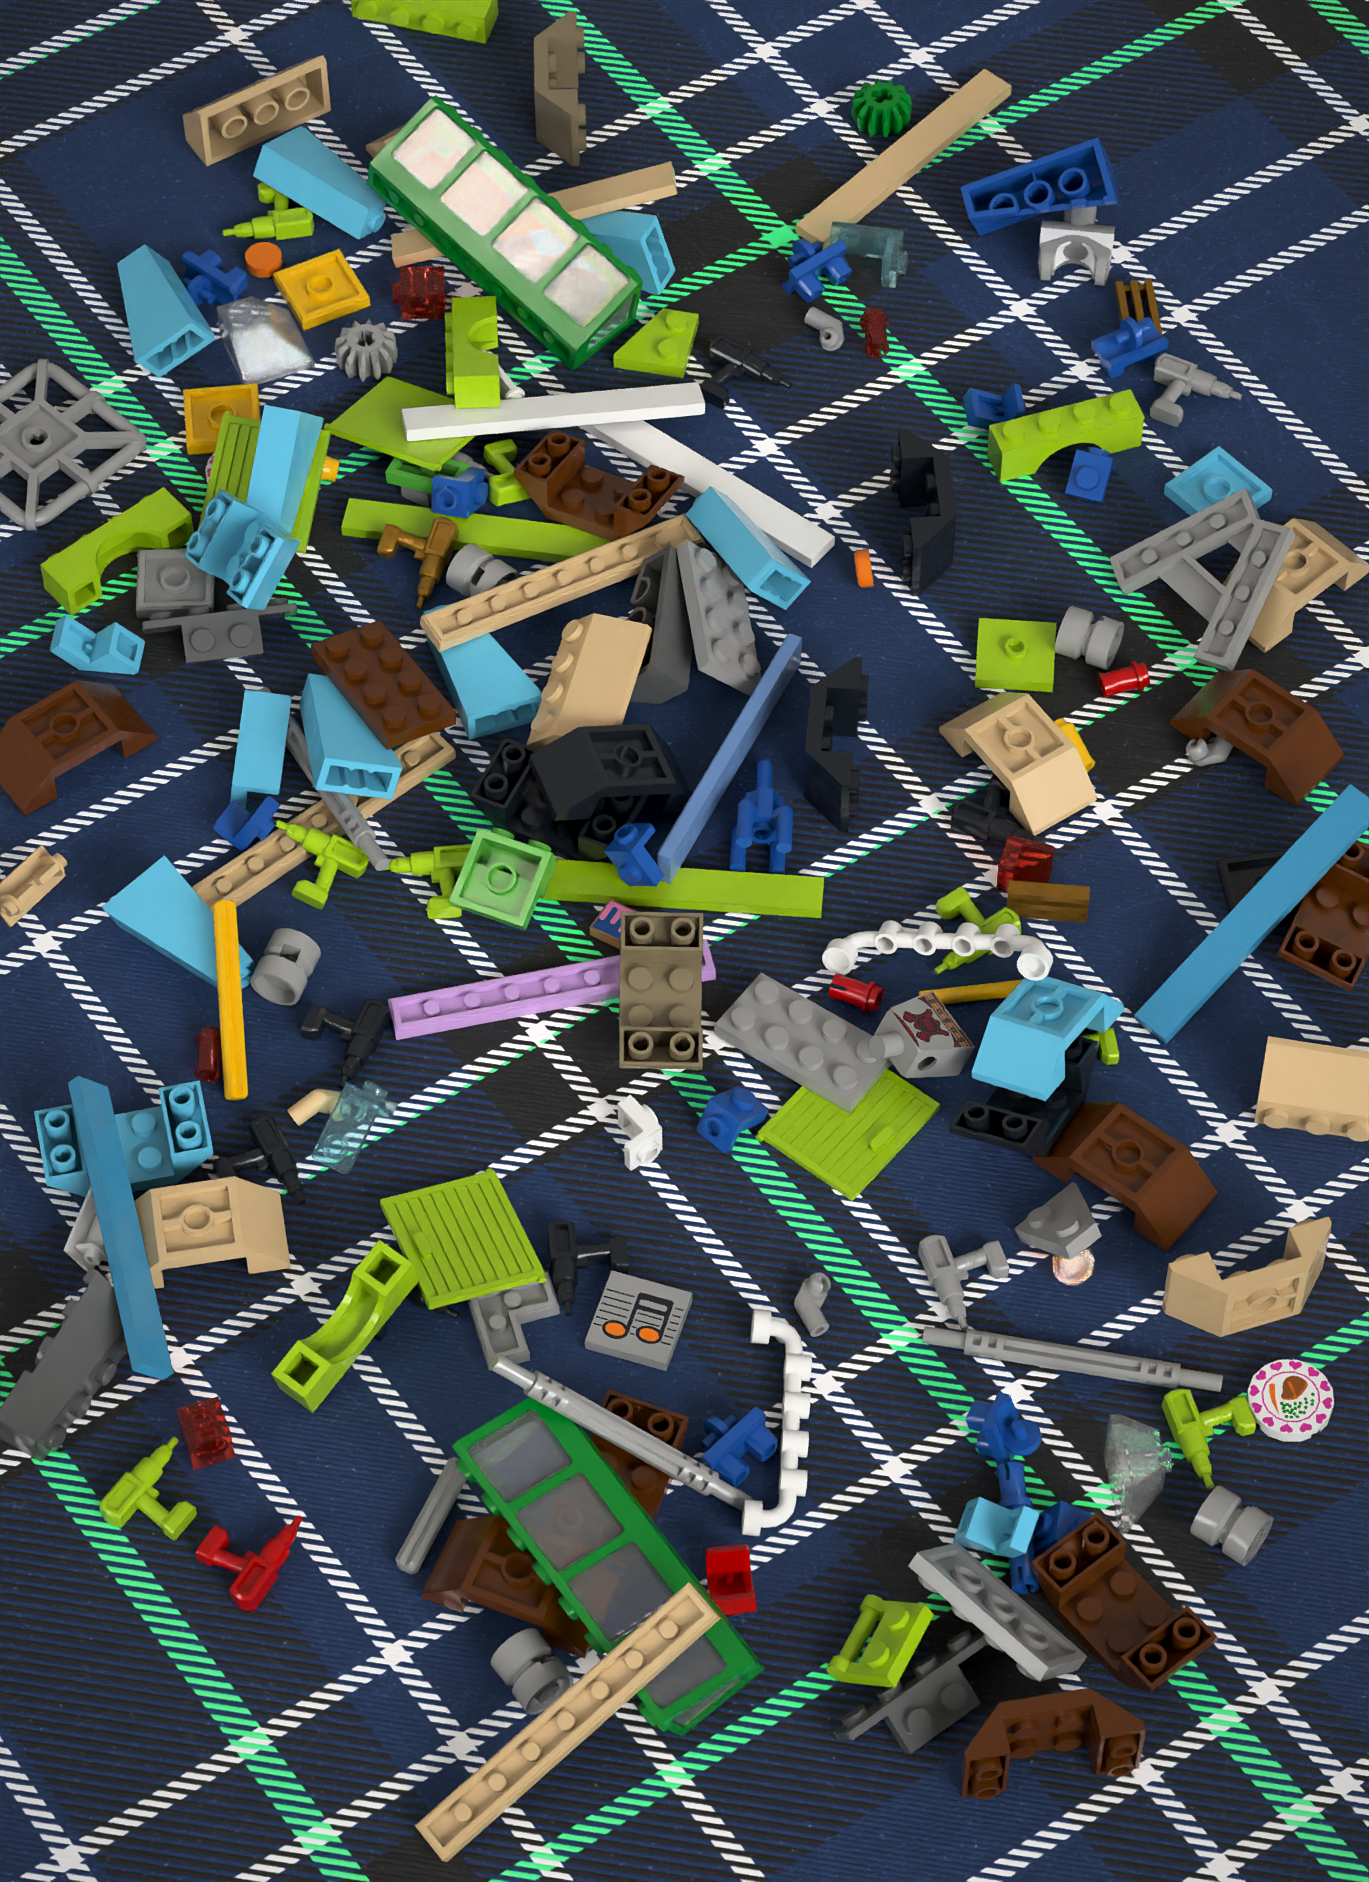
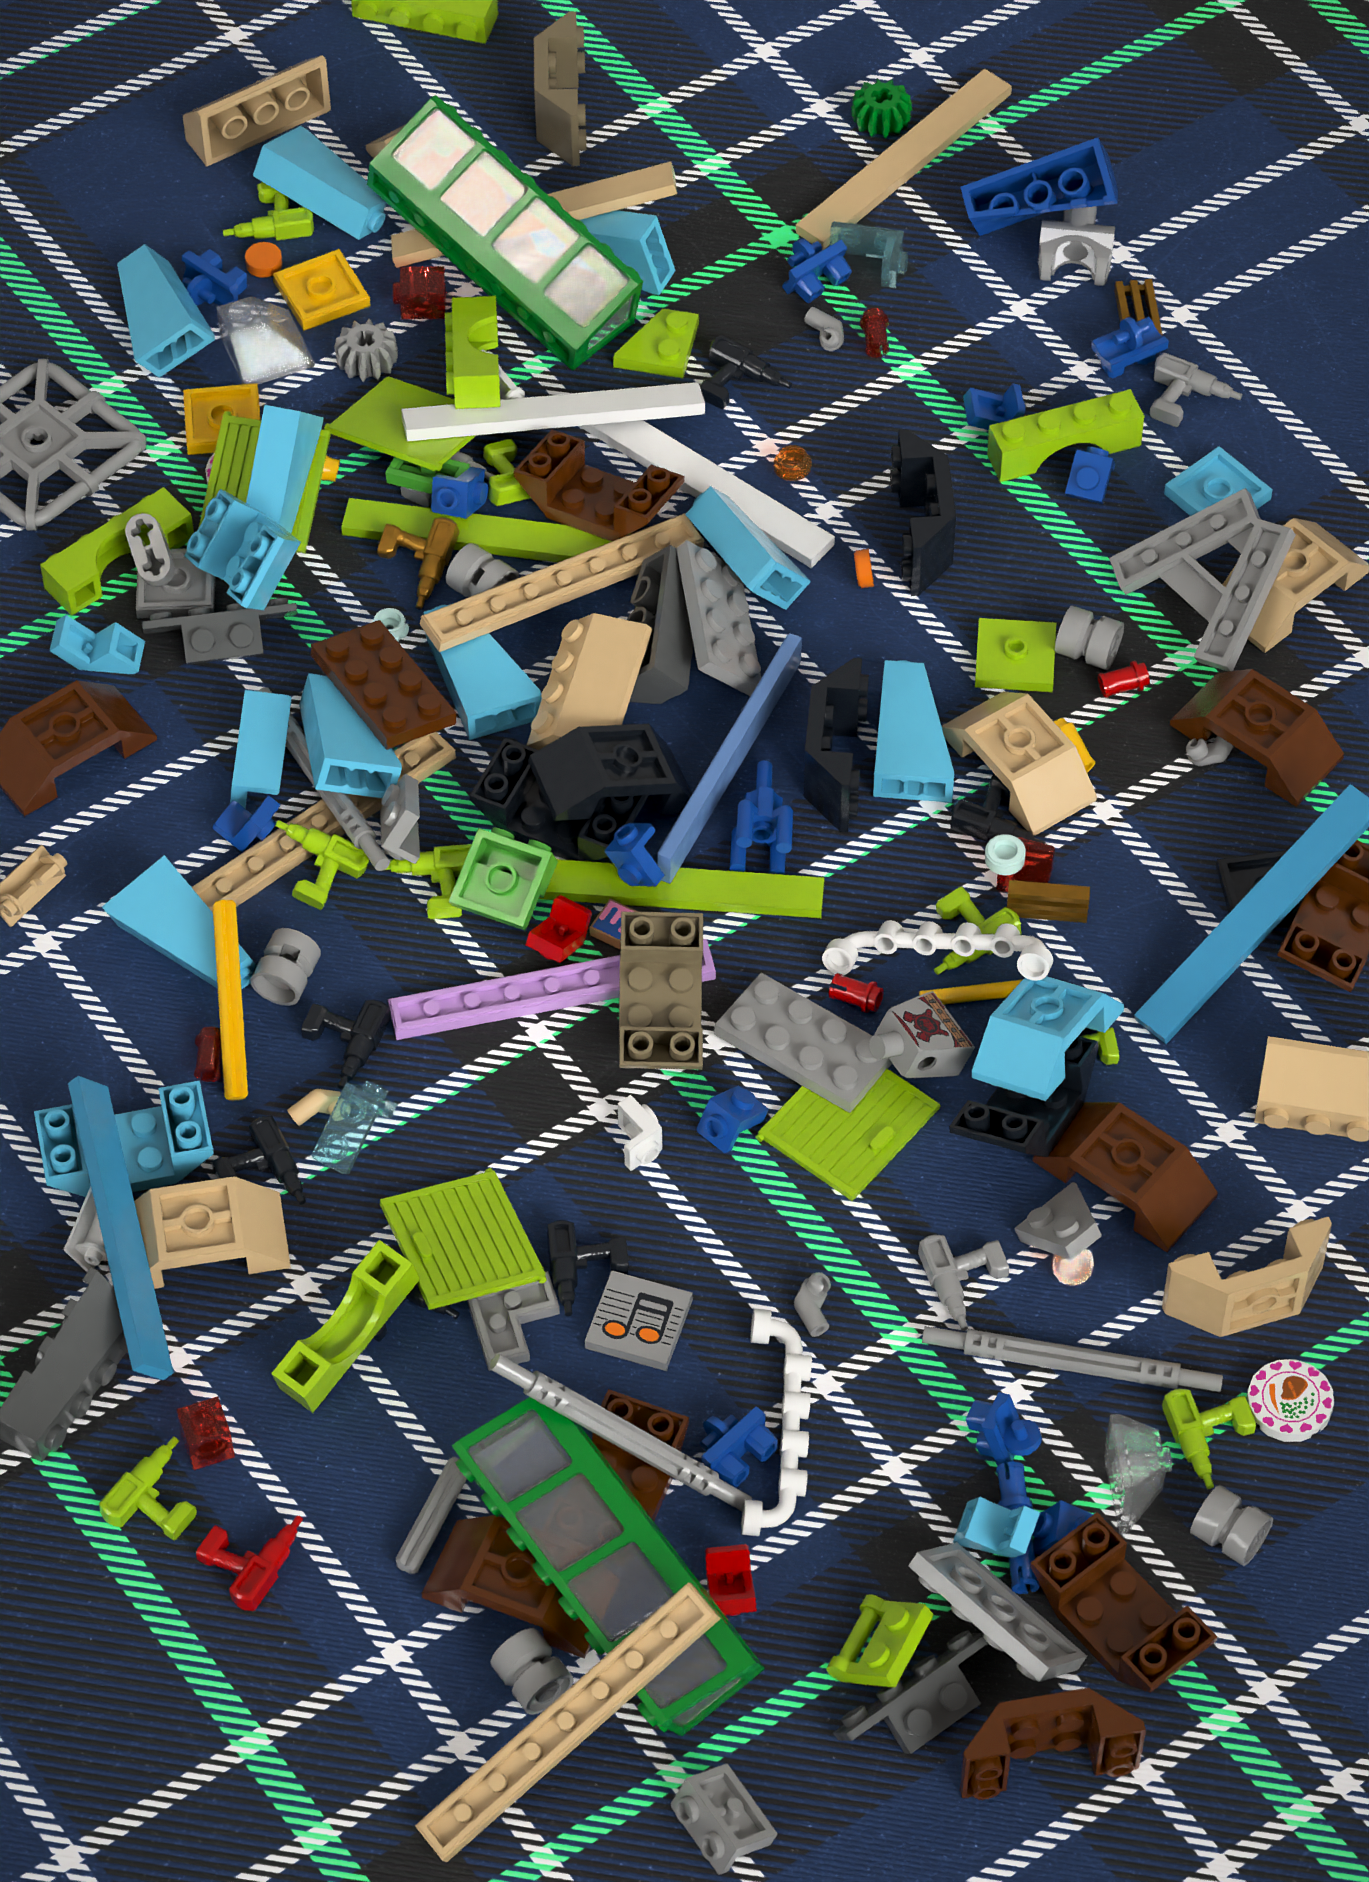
none -> light grey beam [125,513,175,586]
none -> light aqua plate [373,608,409,641]
none -> light grey bracket [380,773,420,864]
none -> red bracket [526,895,592,963]
none -> light grey bracket [671,1763,778,1875]
none -> clear orange plate [774,445,811,481]
none -> medium azure slope [873,660,954,803]
none -> light aqua tile [985,834,1026,875]

